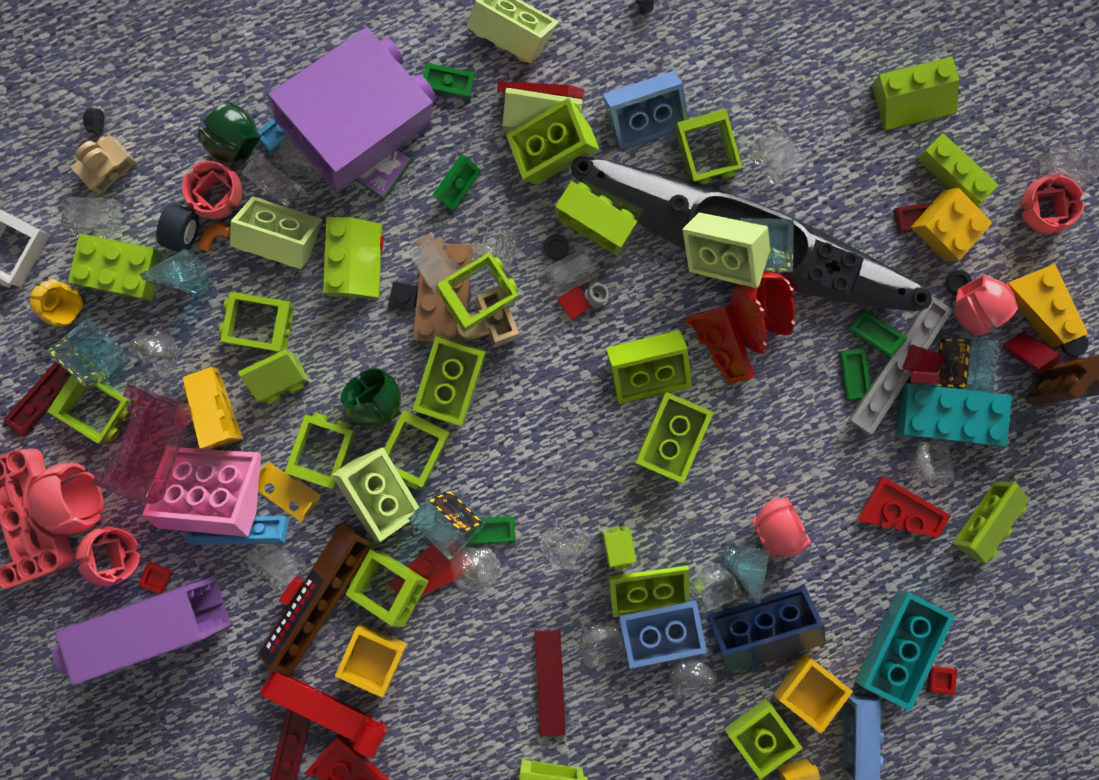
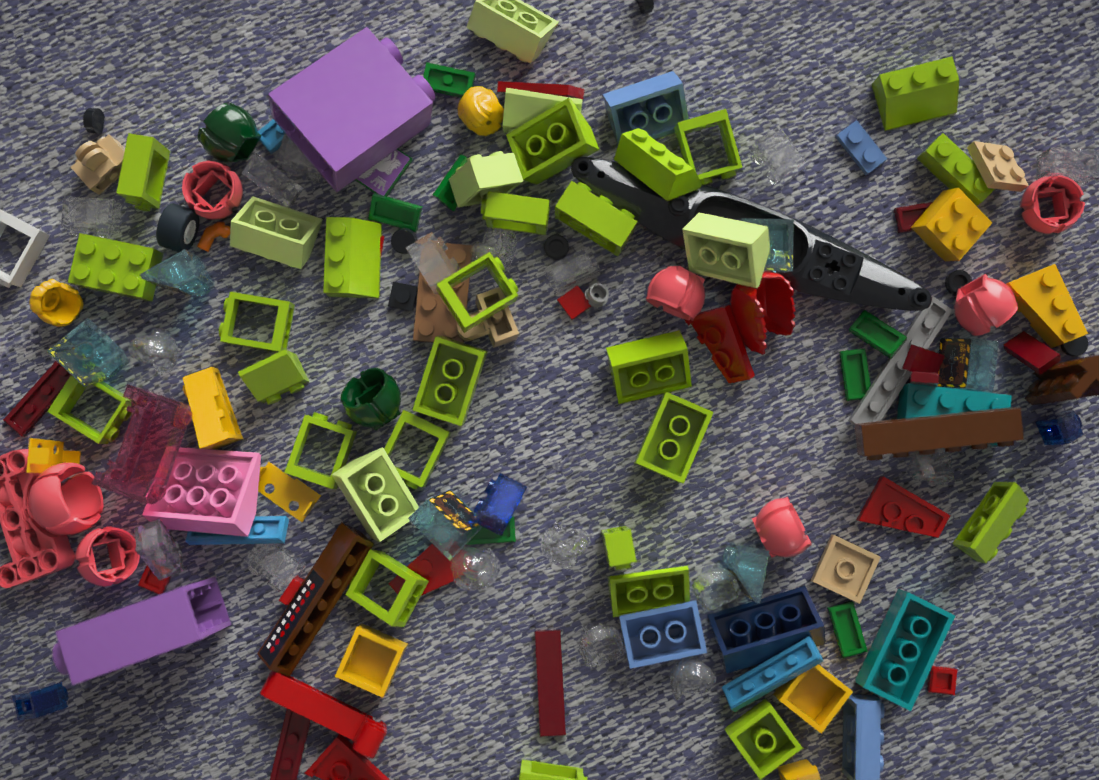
none -> clear blue slope [12,682,69,721]
none -> yellow piece [26,438,81,473]
none -> lime window [116,133,170,211]
none -> clear brick [134,518,184,580]
none -> green tile [368,193,423,232]
none -> black tile [391,228,417,254]
none -> yellowish green brick [449,151,523,207]
none -> yellow hair [457,86,504,136]
none -> clear blue brick [473,473,527,536]
none -> lime window [481,191,550,235]
none -> lime slope [614,128,702,201]
none -> coral piece [646,266,705,321]
none -> dark azure tile [722,636,824,712]
none -> tan plate [811,534,881,604]
none -> green tile [827,601,868,658]
none -> medium blue plate [836,120,887,175]
none -> reddish brown brick [854,407,1024,461]
none -> tan plate [967,141,1029,192]
none -> clear blue slope [1036,410,1083,445]

